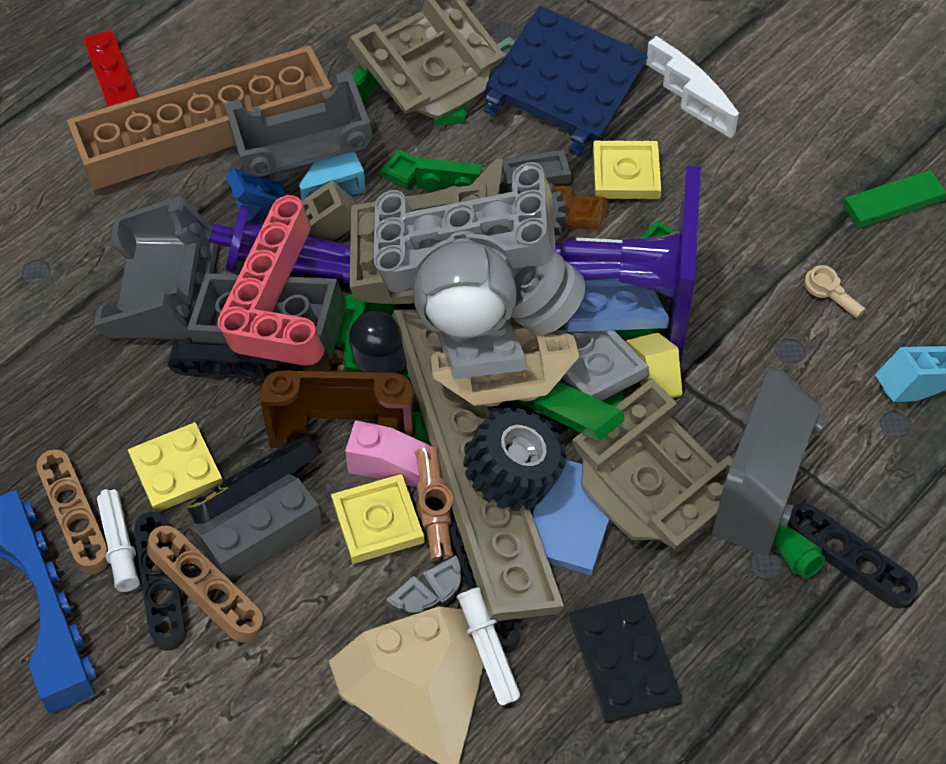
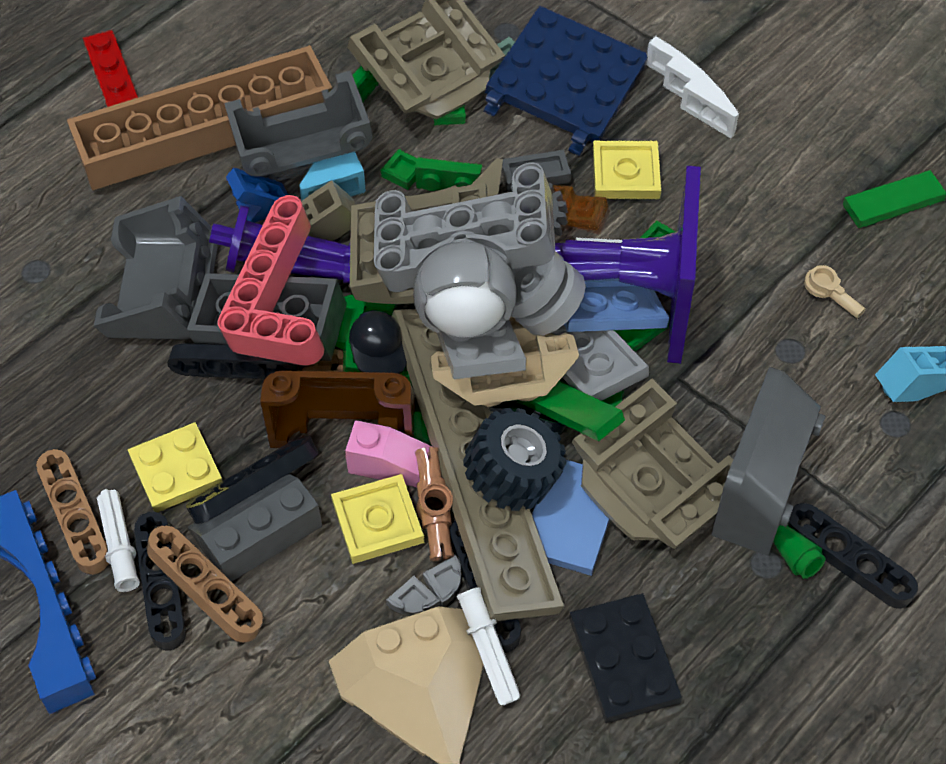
light yellow slope [625,333,682,399] -> none

